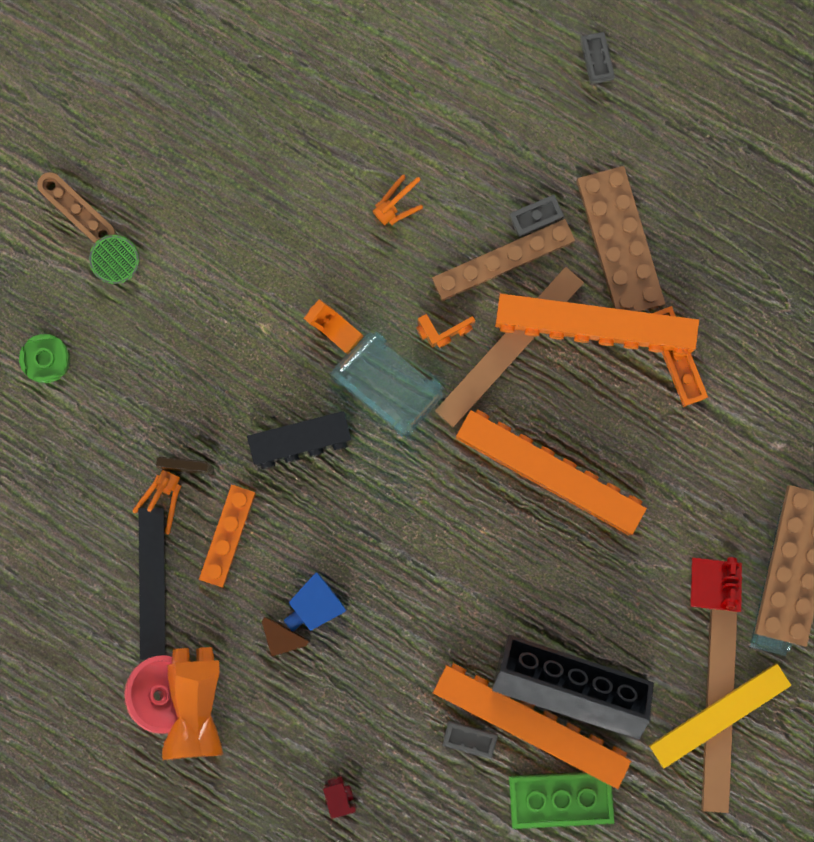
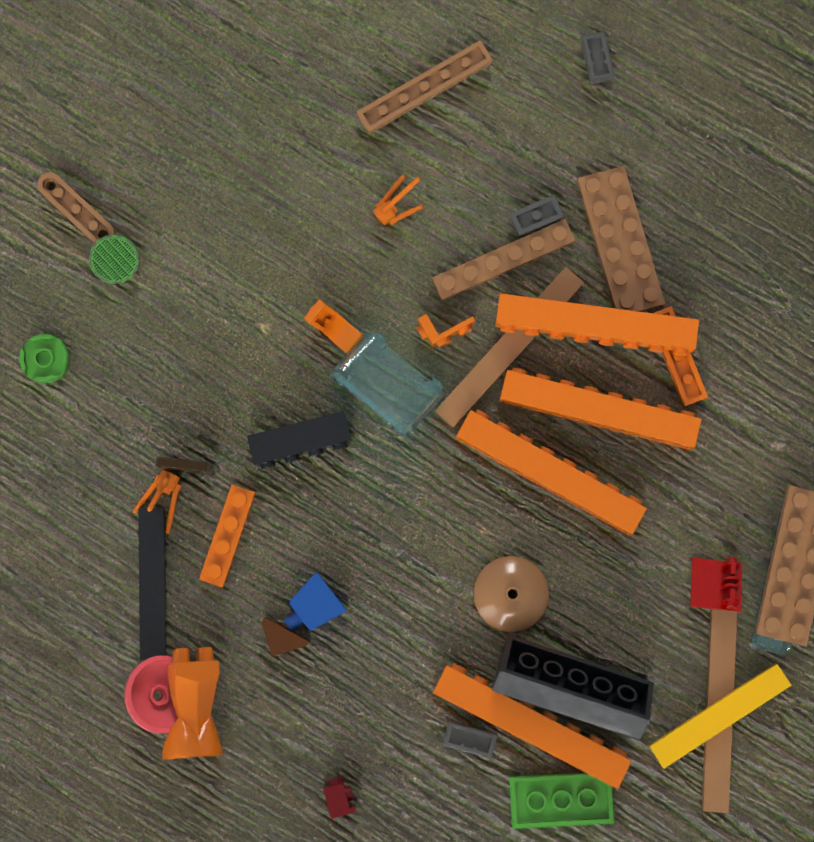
none -> medium nougat plate [356,40,493,135]
none -> medium nougat dish [473,556,549,632]
none -> orange brick [498,368,702,450]

